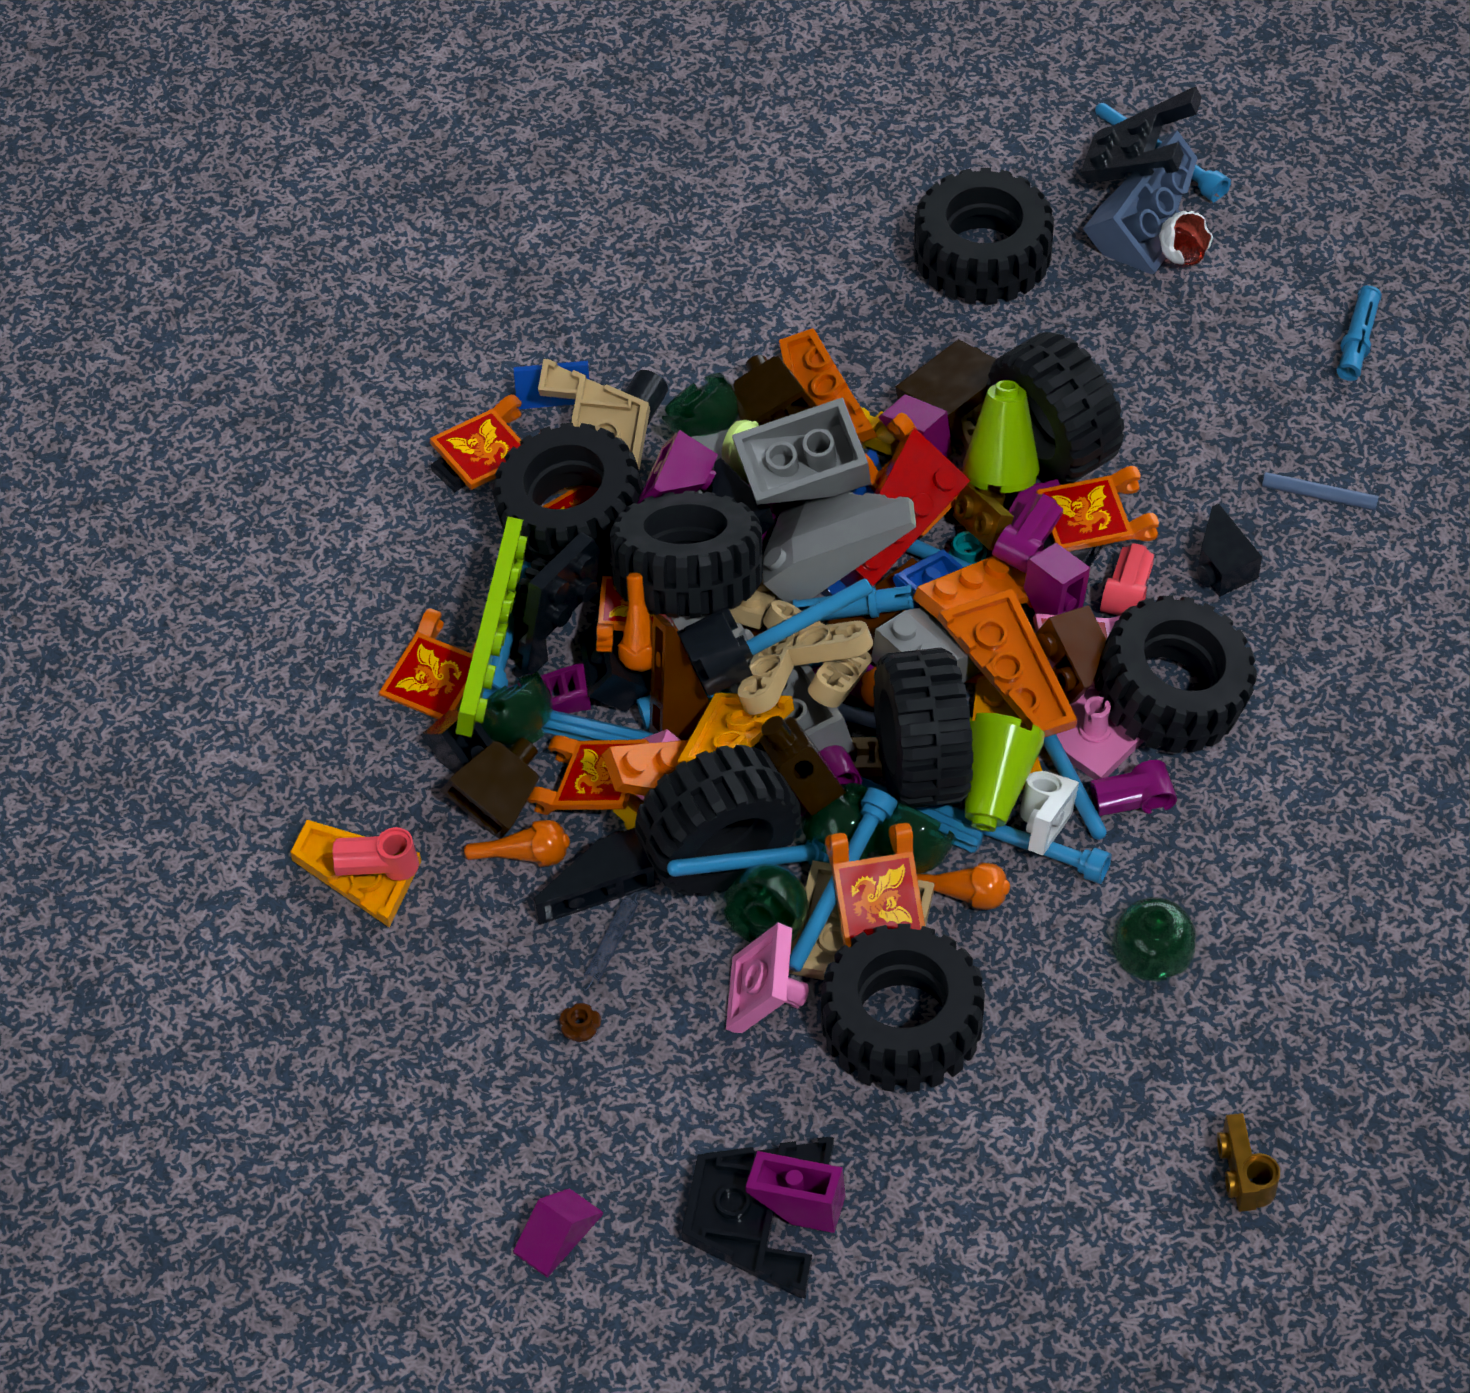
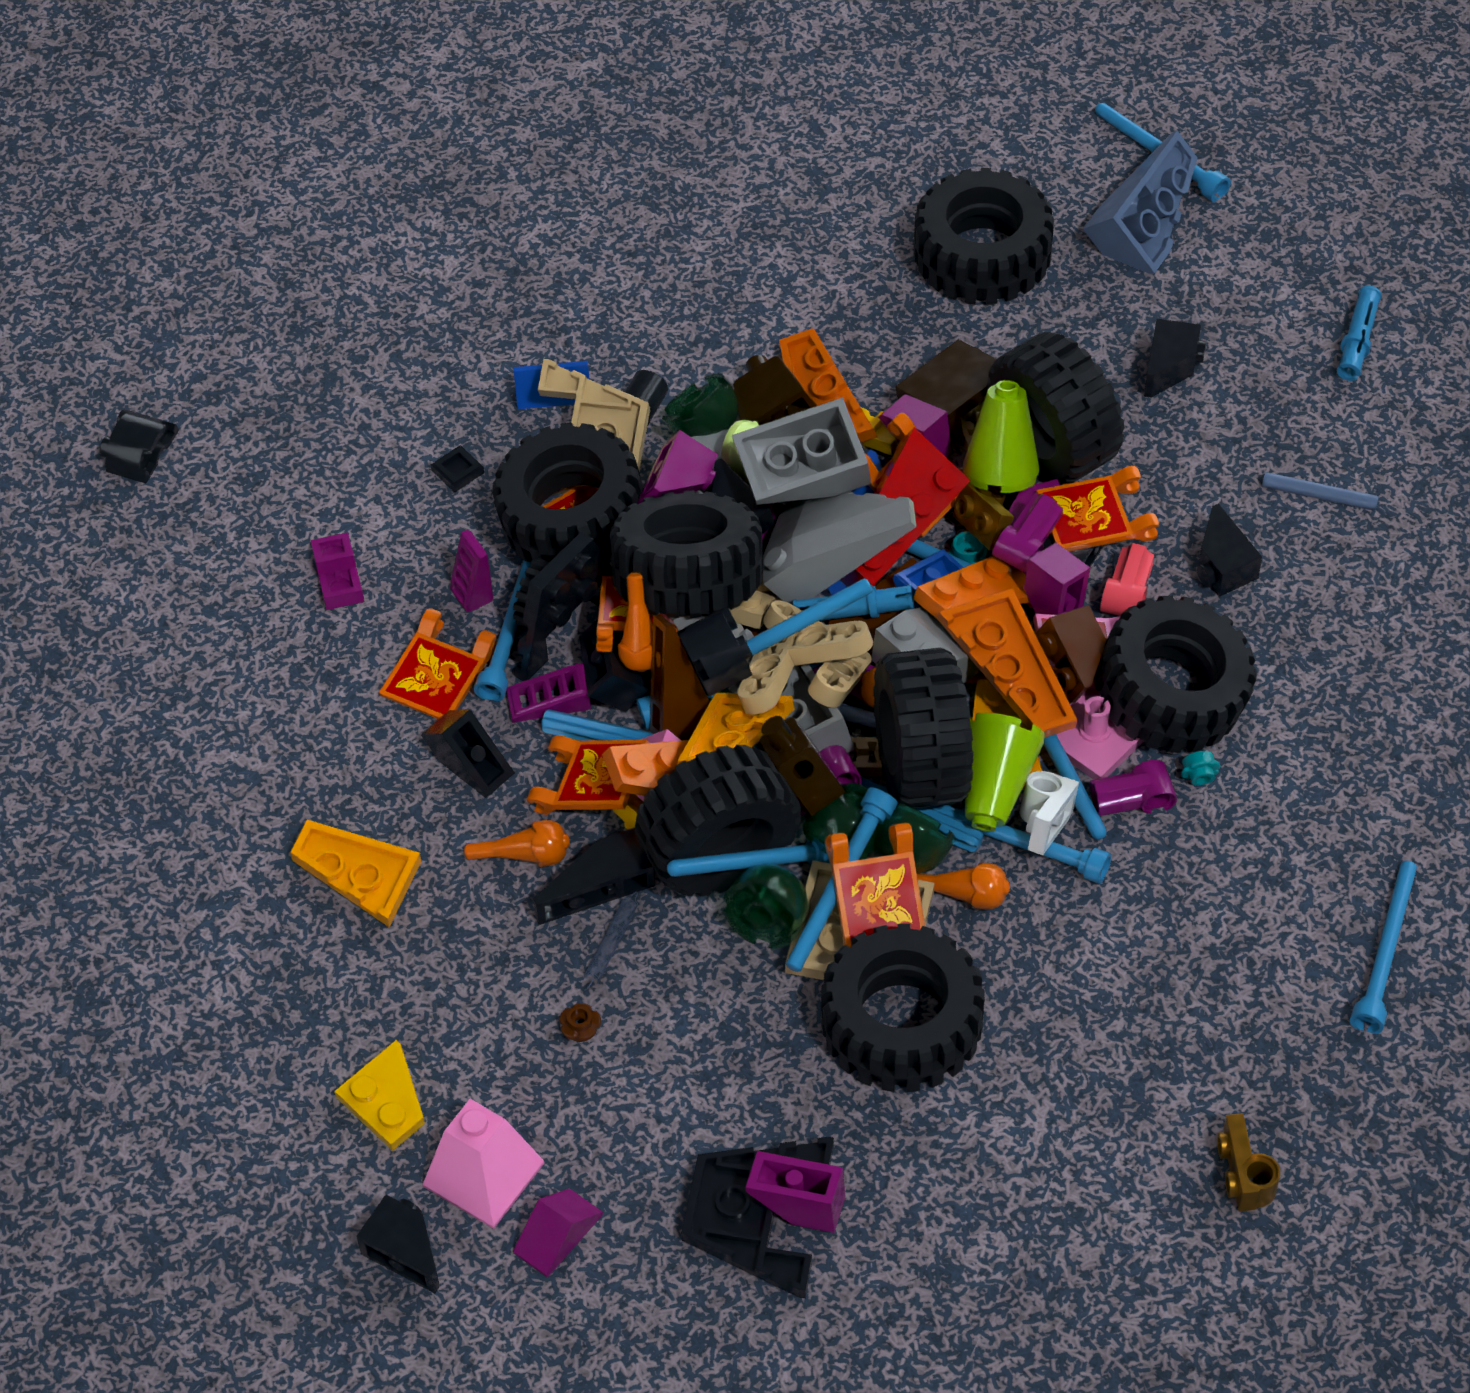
coral piece [332,827,419,881] -> none
flag [430,394,540,490] -> none
dark brown torso [440,738,539,839] -> none
lime wing [456,517,528,737] -> none
clear green cylinder [480,671,553,745] -> none
bright pink tile [726,923,809,1033] -> none
black wing [1081,87,1202,183] -> none
clear green cylinder [1112,897,1196,982] -> none
clear red hair [1159,211,1213,267] -> none
none -> black cylinder [99,409,179,484]
none -> magenta slope [310,532,365,610]
none -> yellow wing [334,1040,425,1151]
none -> black slope [356,1194,440,1294]
none -> bright pink slope [423,1099,544,1229]
none -> magenta slope [450,529,494,612]
none -> black slope [1144,319,1206,398]
none -> teal plate [1181,751,1221,786]
none -> dark azure piece [1350,860,1417,1034]

